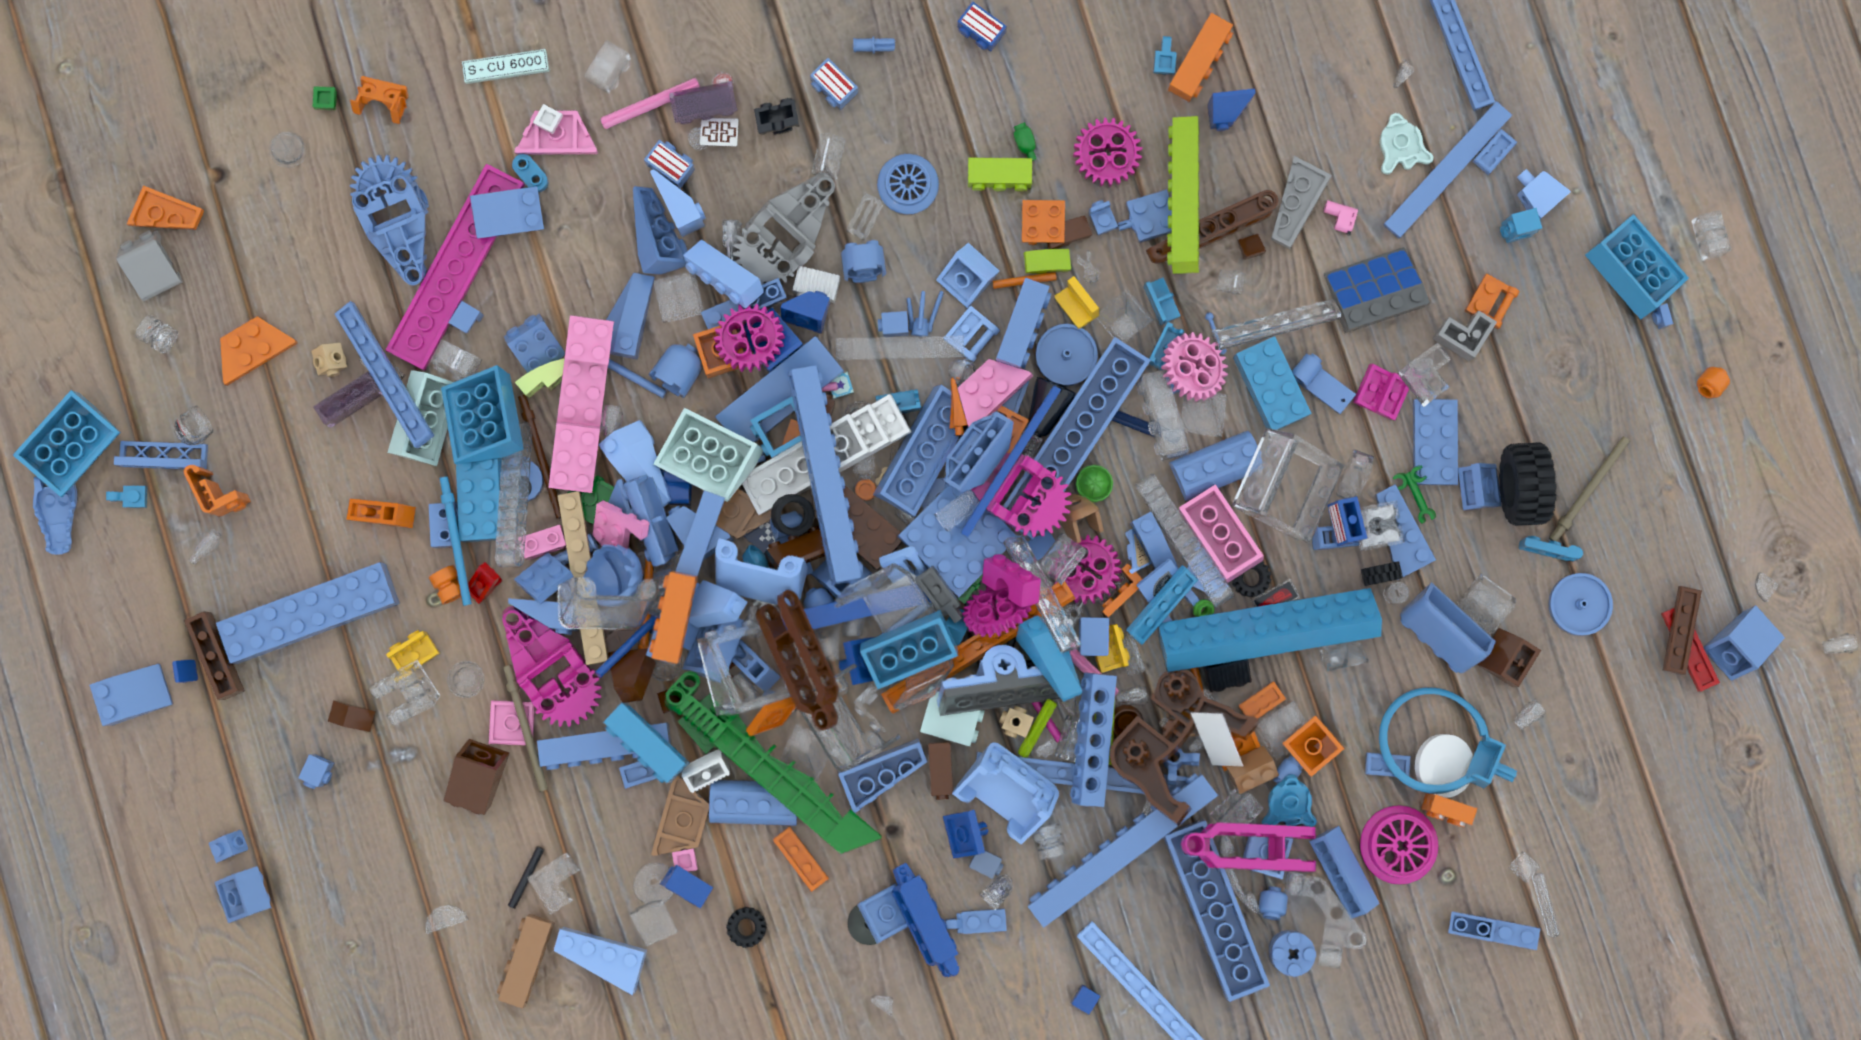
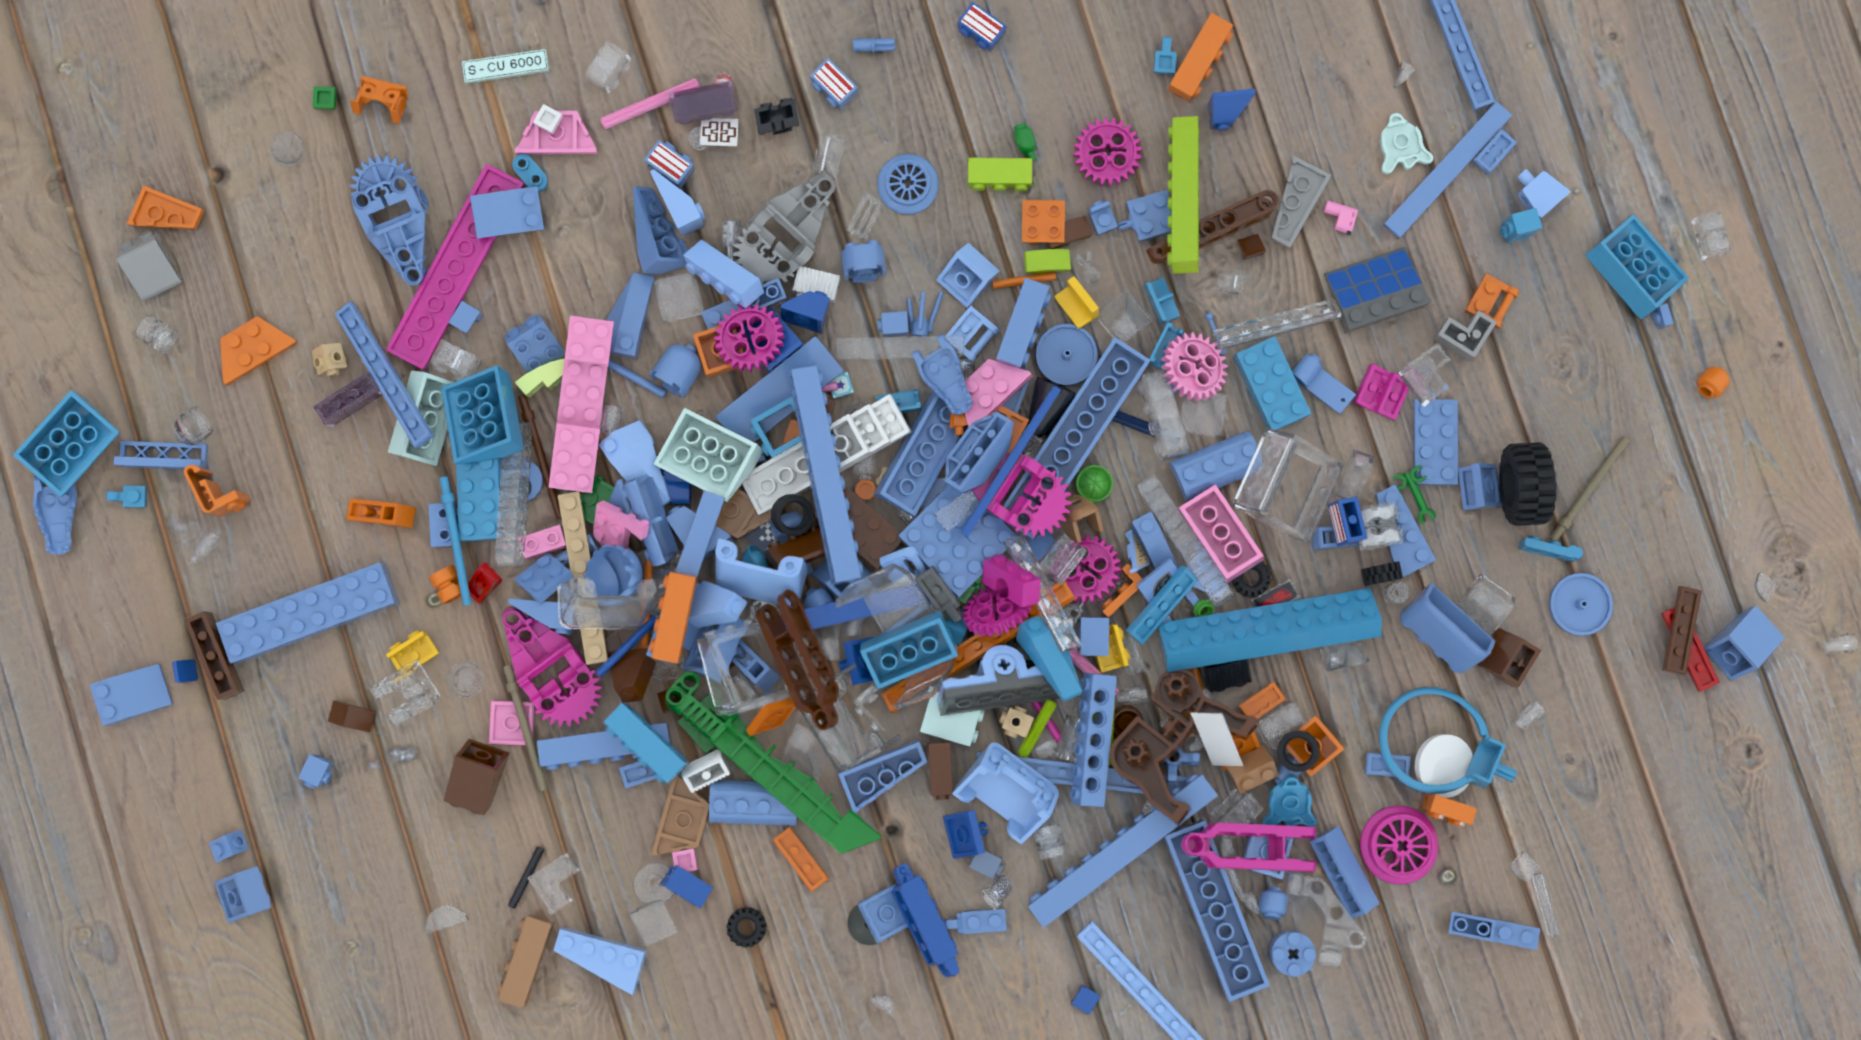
none -> medium blue animal [911,334,973,415]
none -> black tyre [1277,730,1320,772]

